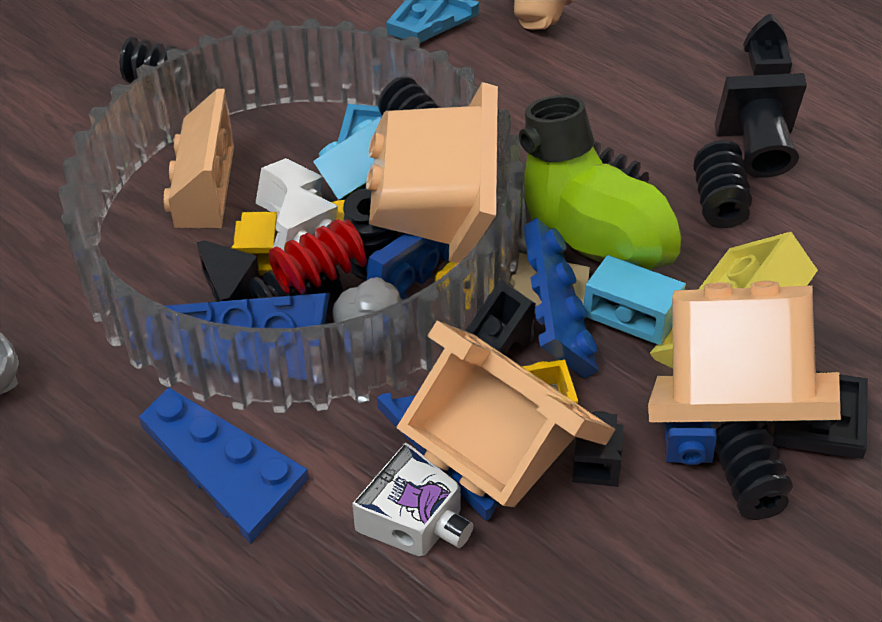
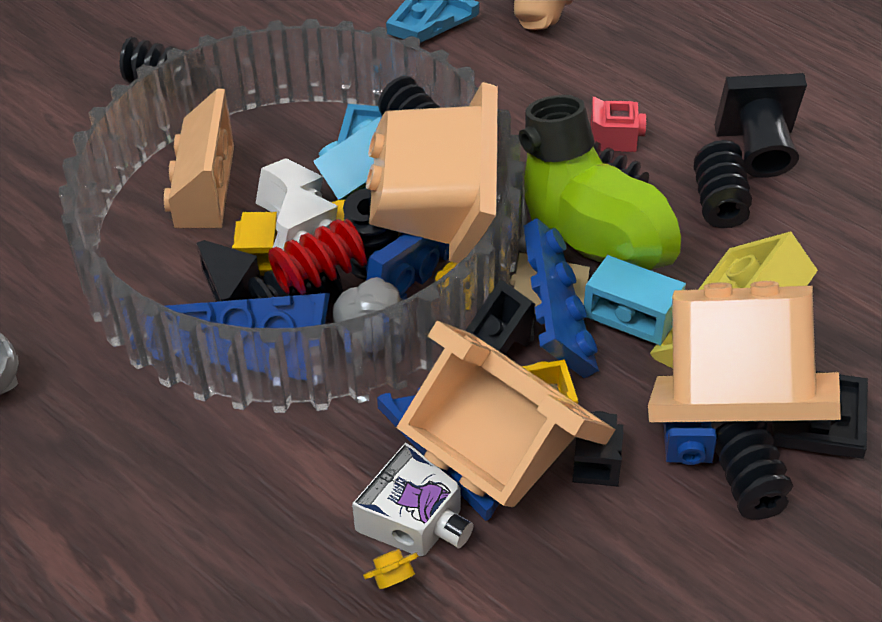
blue wing [139,387,309,544] -> none
black tile [743,14,792,75] -> none
none -> yellow plate [363,549,419,589]
none -> coral window [590,97,646,152]

